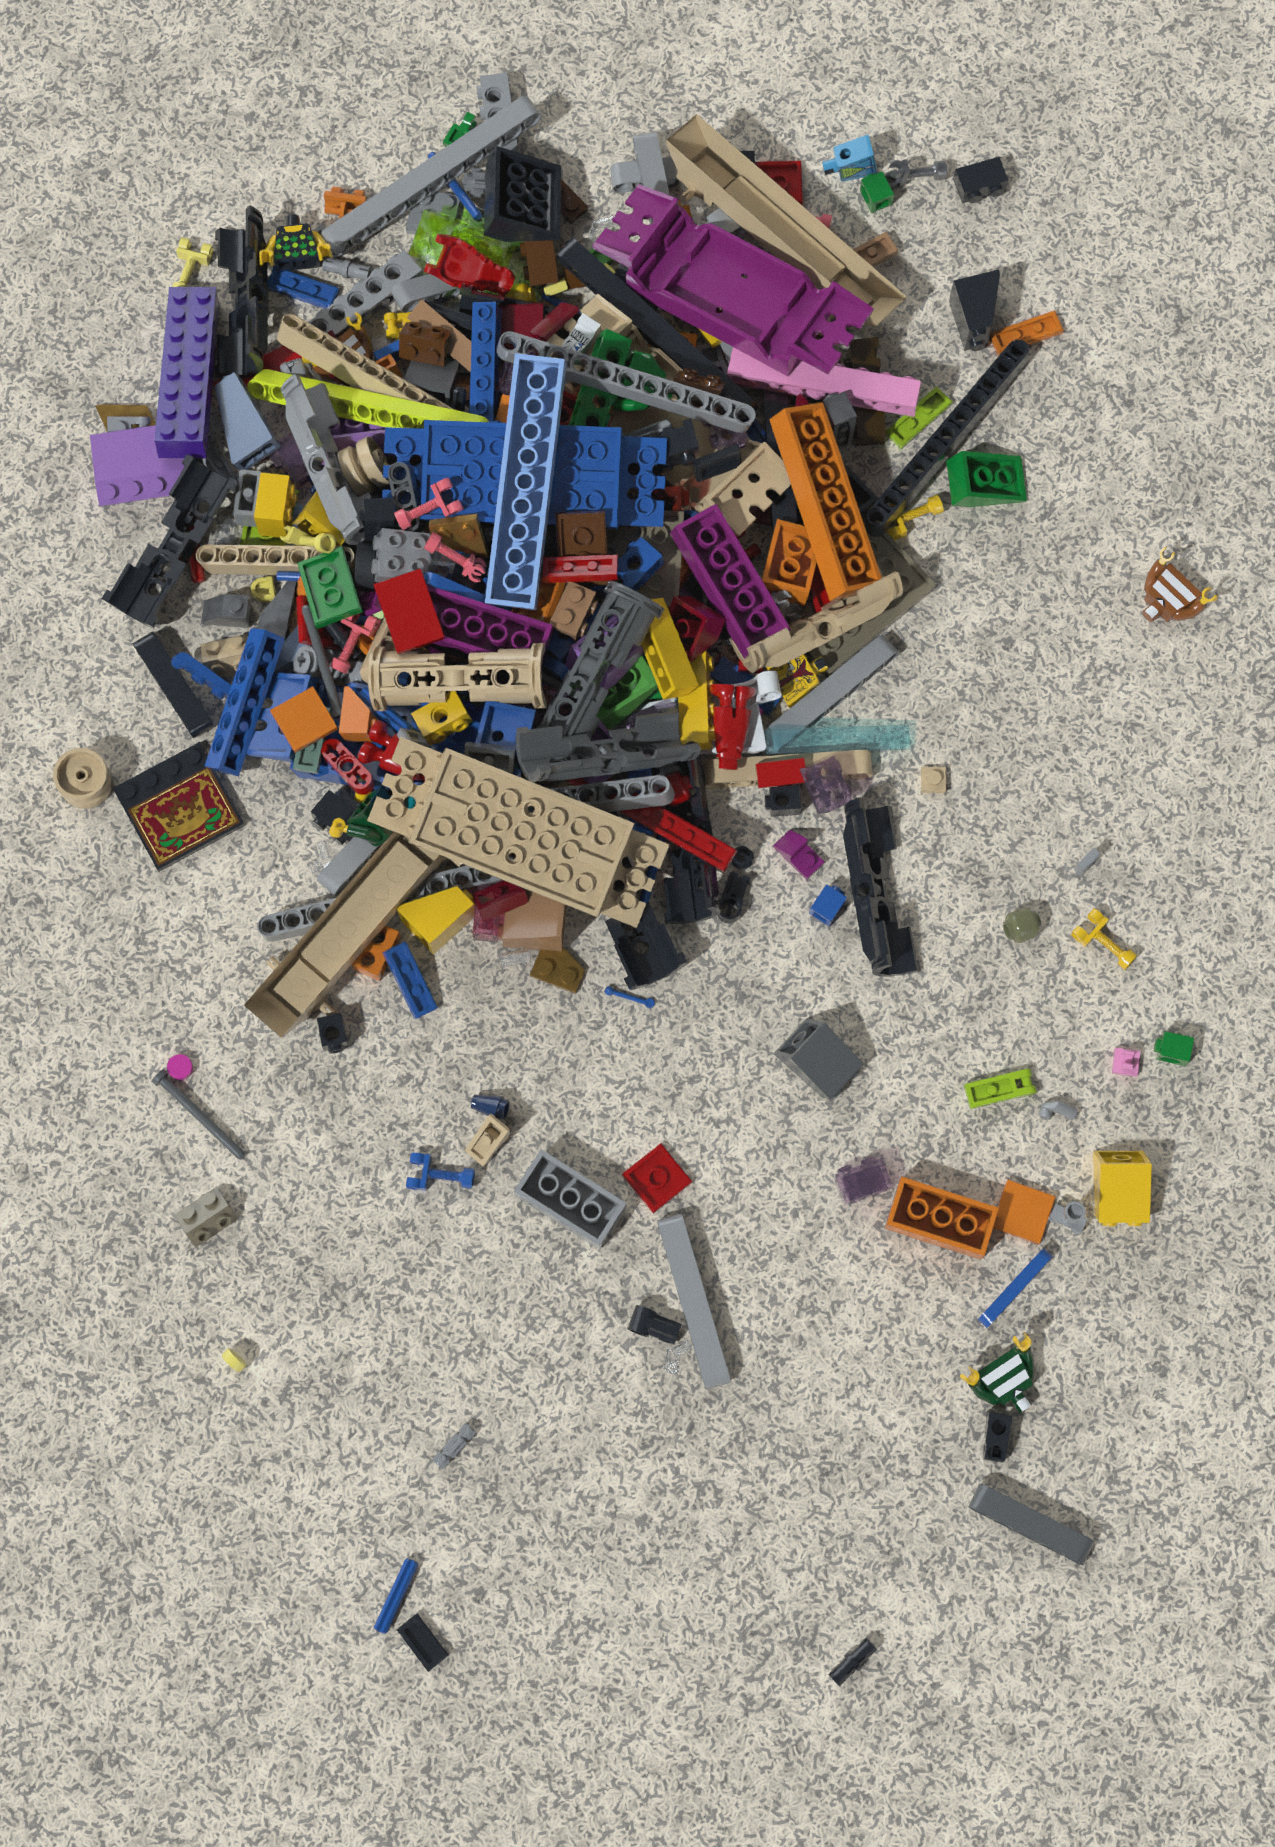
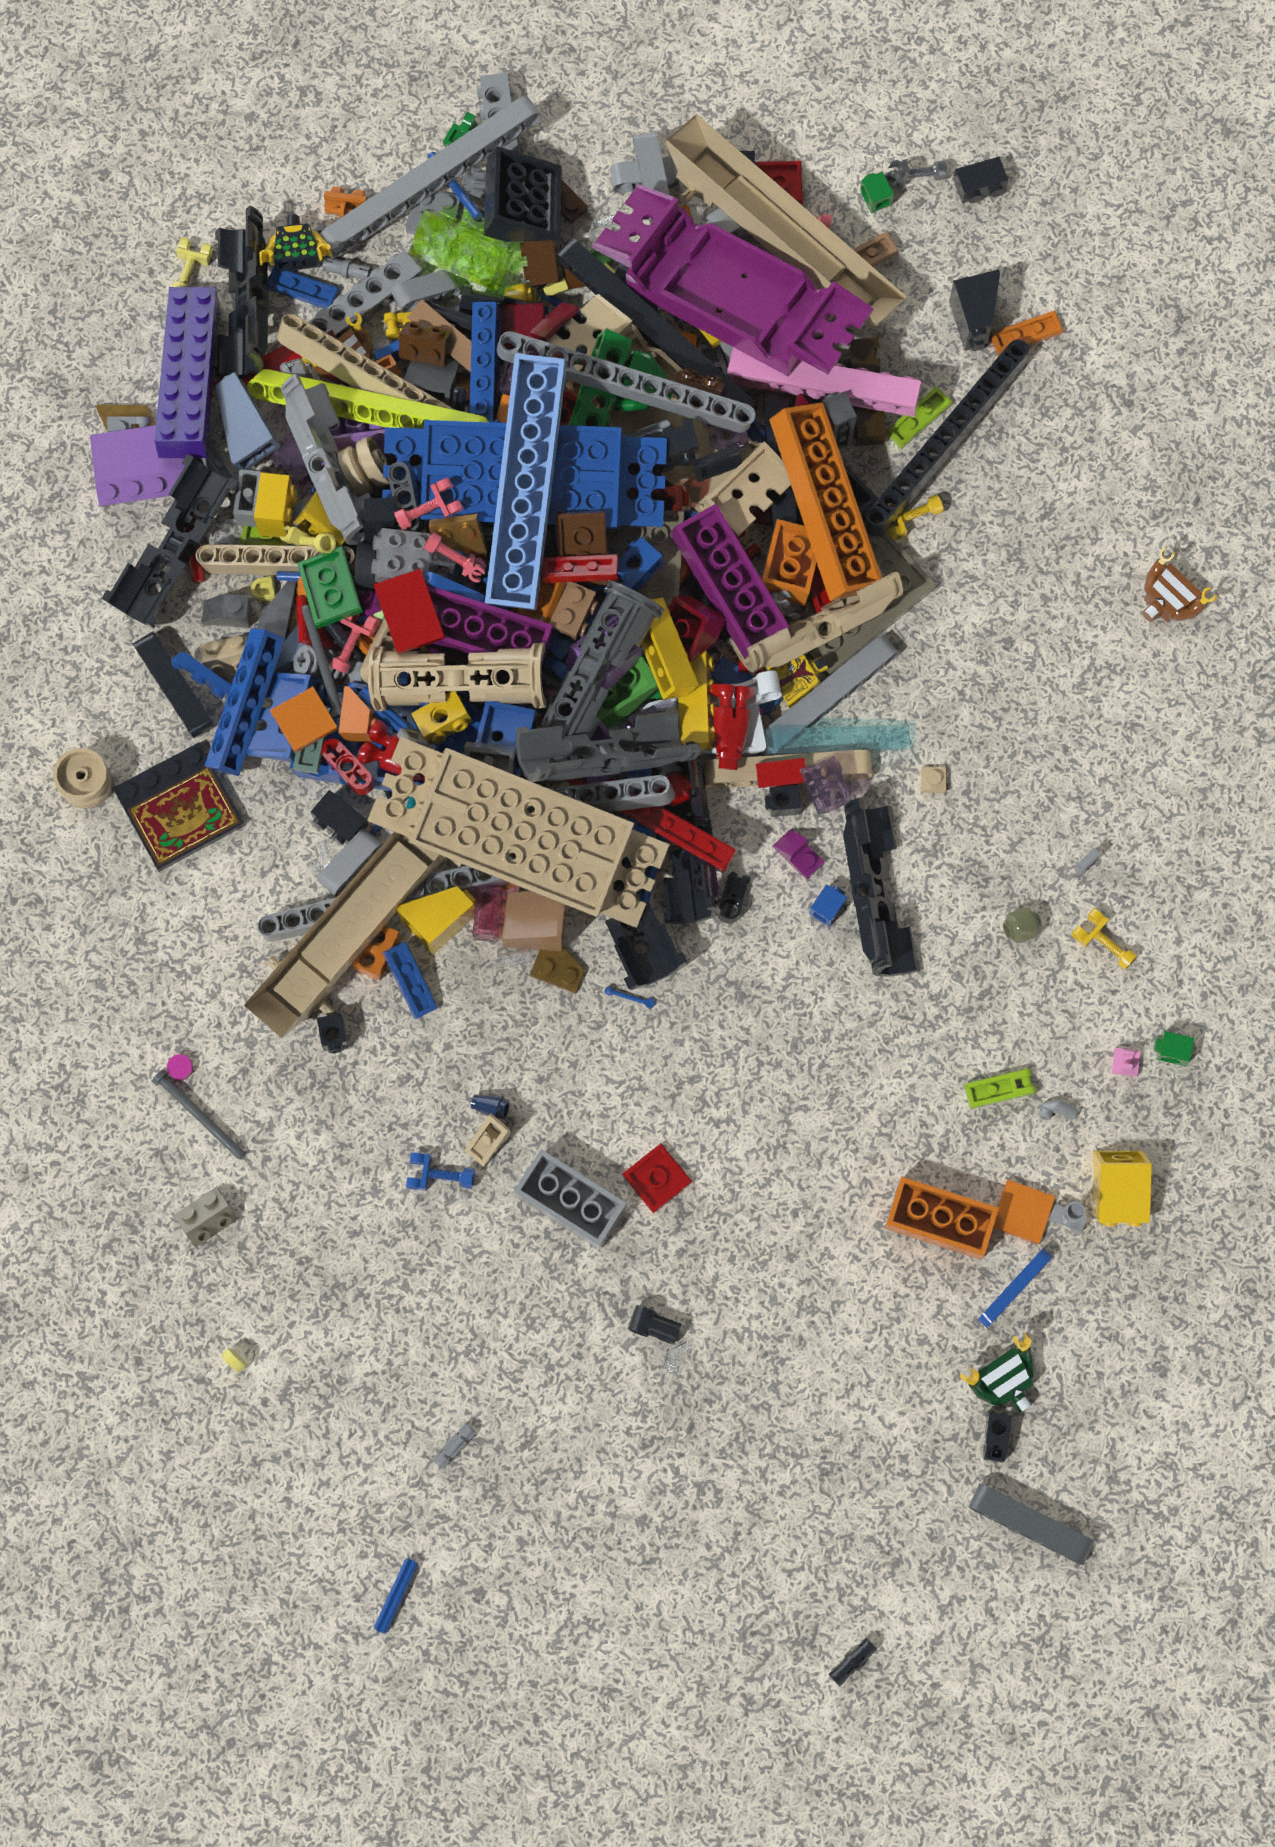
dark green torso [329,786,394,846] -> none
black tile [397,1613,449,1672] -> none
red animal [424,234,515,296] -> none
dark red slope [471,880,528,921] -> none
white leg [561,314,601,354] -> none
light grey beam [657,1213,731,1390] -> none
black plate [732,846,754,869] -> none
dark grey slope [774,1018,864,1100] -> none
dark azure torso [822,134,877,182] -> none
clear purple brick [833,1156,893,1206] -> none
green slope [946,451,1027,507] -> none

